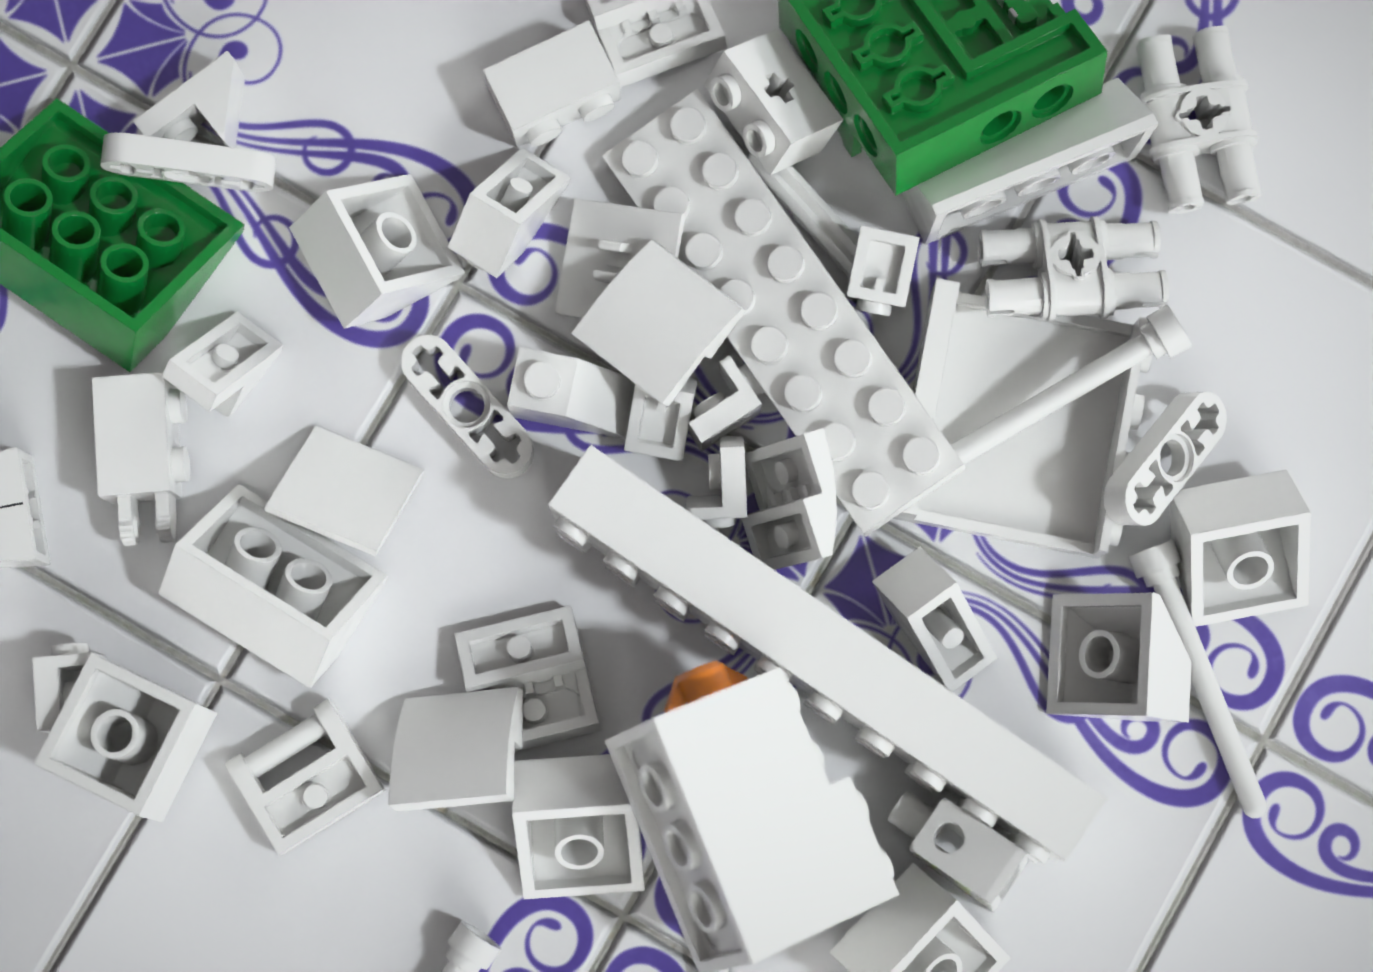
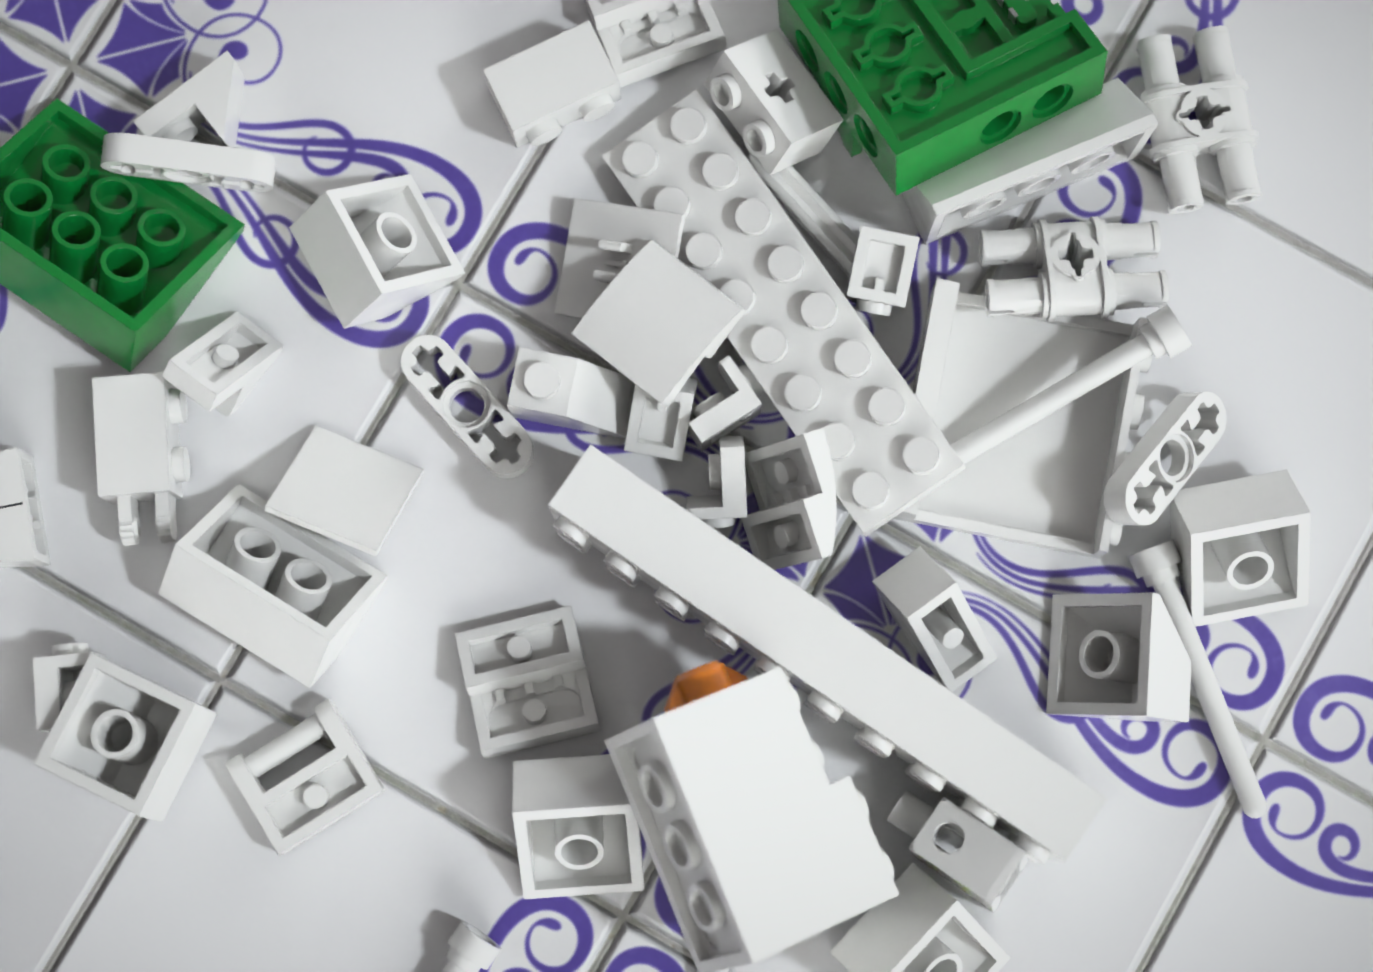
white slope [388,687,523,812] -> none
white slope [447,147,571,278] -> none

